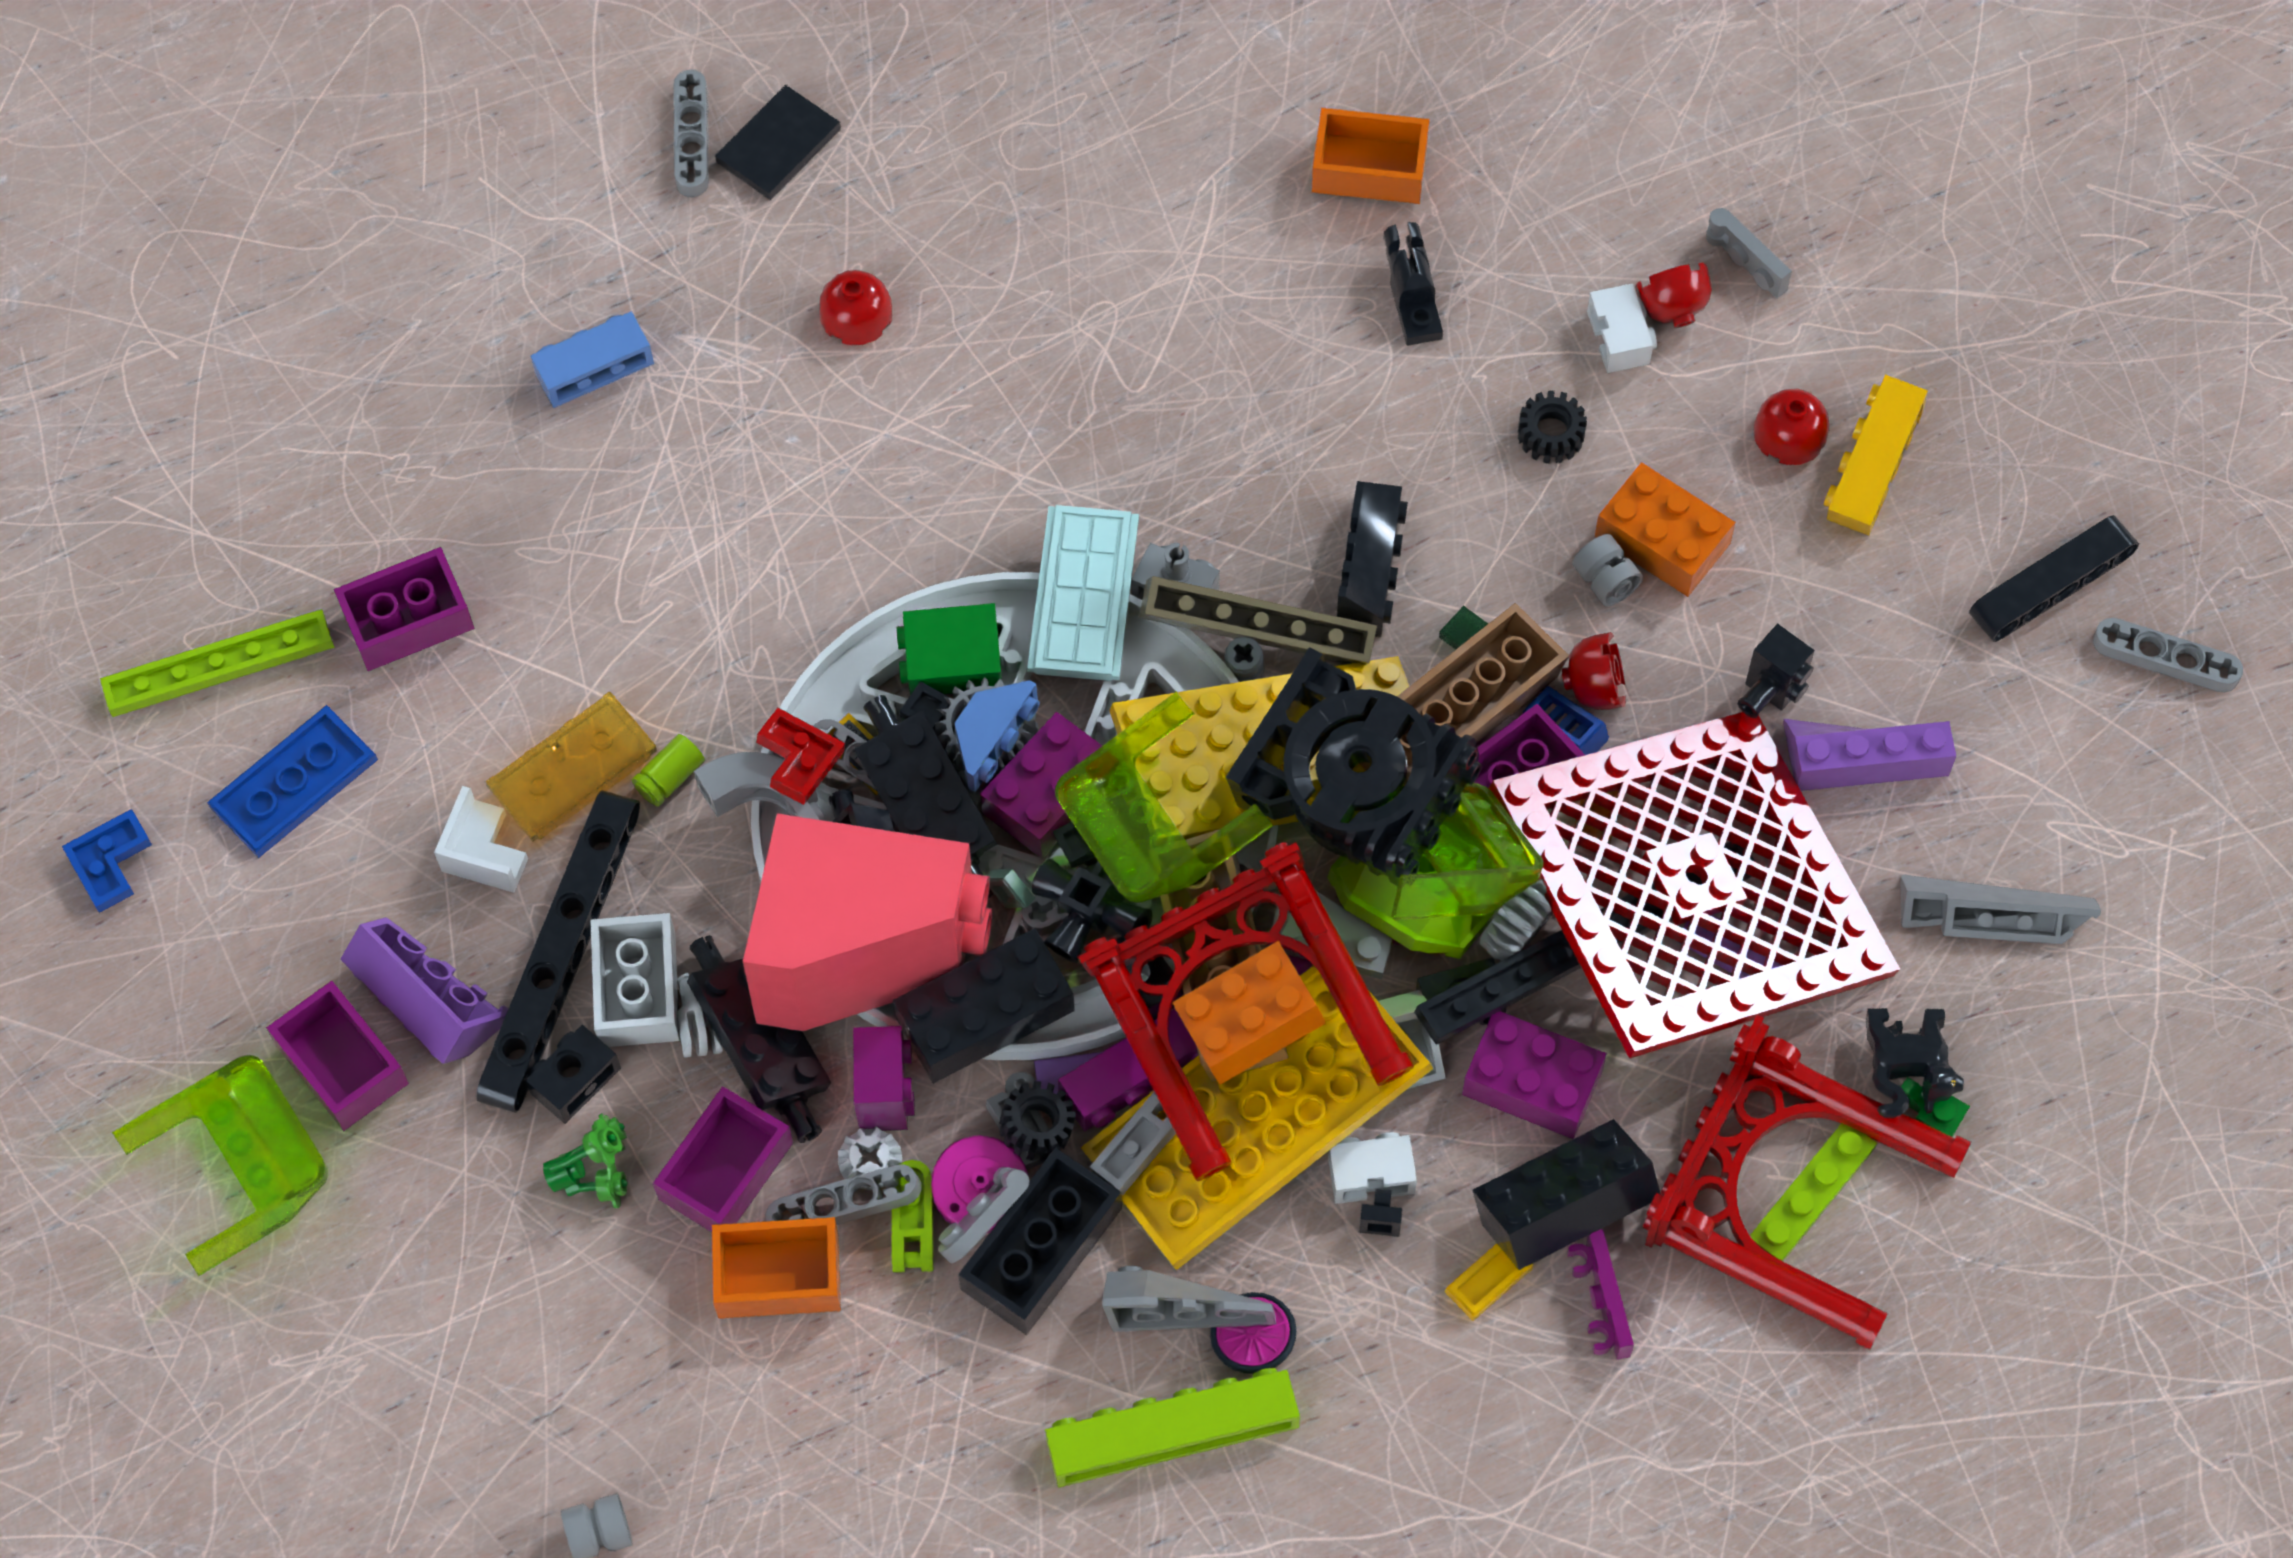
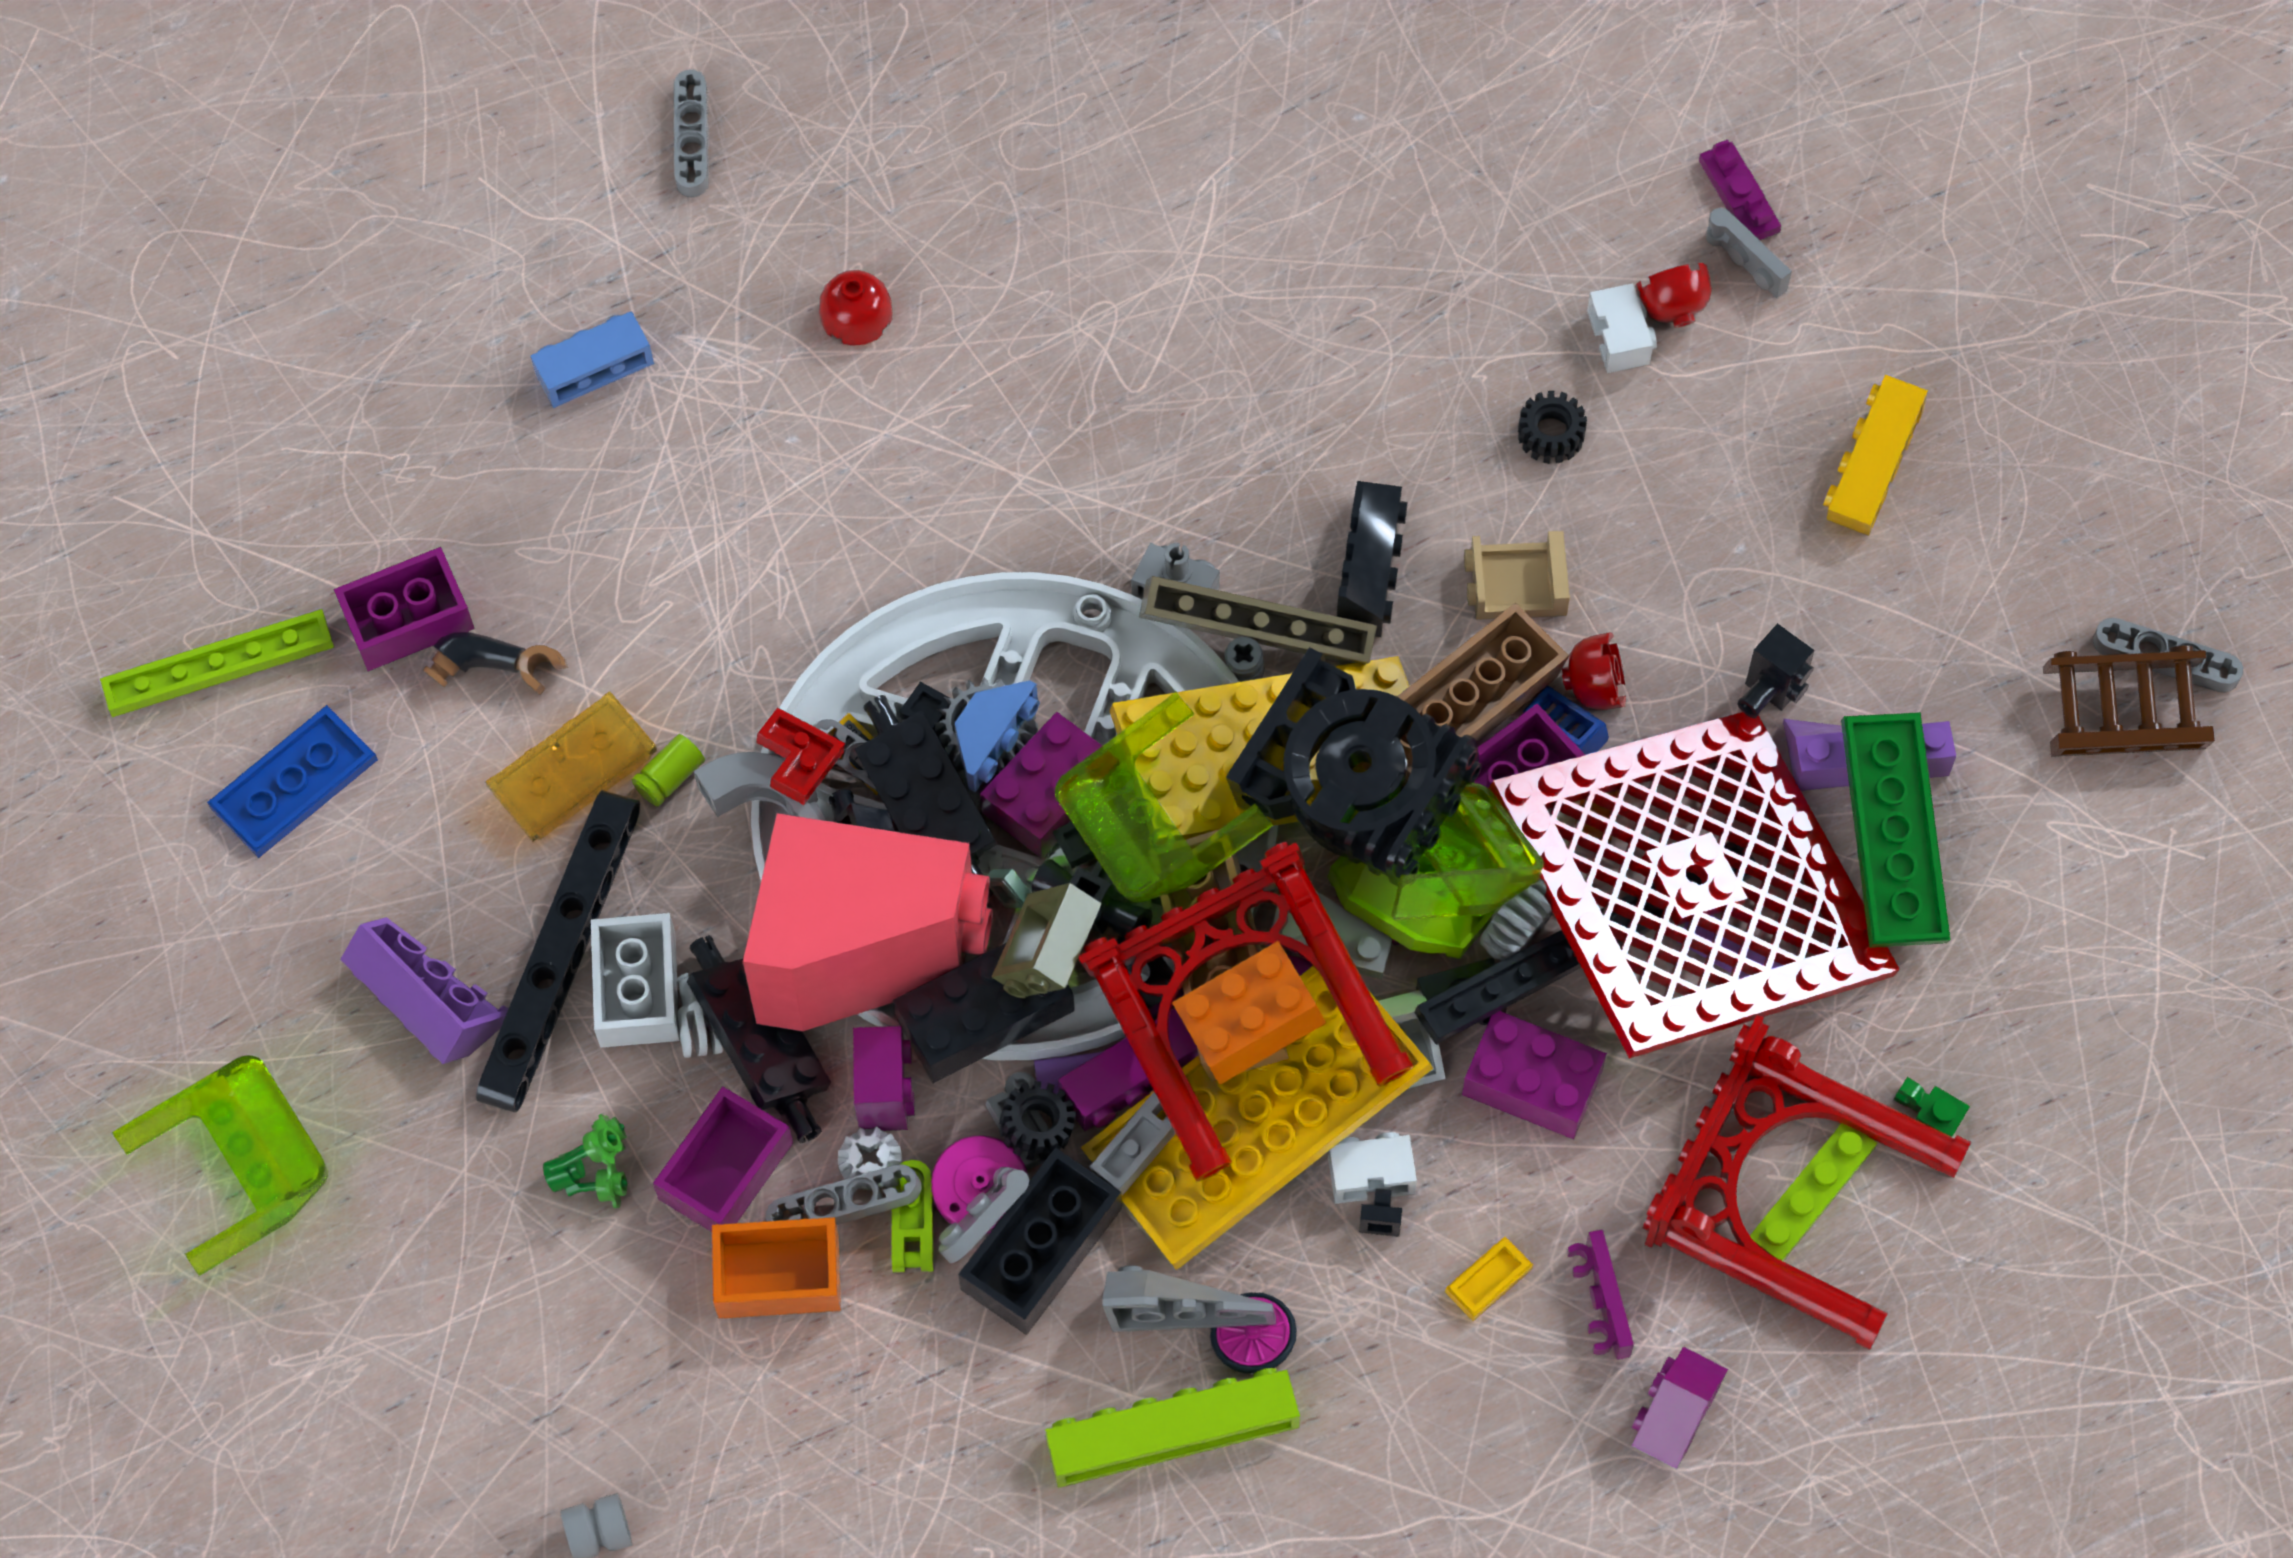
blue plate [62,809,152,913] -> none
magenta piece [266,980,409,1132] -> none
white panel [434,786,528,893] -> none
black brick [526,1024,621,1124] -> none
black tile [715,85,841,200] -> none
green brick [896,603,1002,695] -> none
light aqua piece [1027,505,1139,681] -> none
orange piece [1312,108,1430,204] -> none
black plate [1383,222,1443,346] -> none
clear green tile [1439,605,1488,650] -> none
black brick [1472,1119,1661,1270] -> none
light grey wheel [1572,534,1643,606] -> none
orange piece [1595,462,1736,597] -> none
red cylinder [1753,389,1830,465] -> none
black animal [1866,1008,1964,1118] -> none
light grey wedge [1900,875,2101,944] -> none
black beam [1969,515,2139,642] -> none
none -> piece [423,632,568,695]
none -> olive window [992,883,1101,998]
none -> tan panel [1464,531,1570,620]
none -> brick [1631,1346,1728,1469]
none -> magenta plate [1699,139,1782,240]
none -> green tile [1841,712,1951,948]
none -> reddish brown fence [2043,645,2215,757]

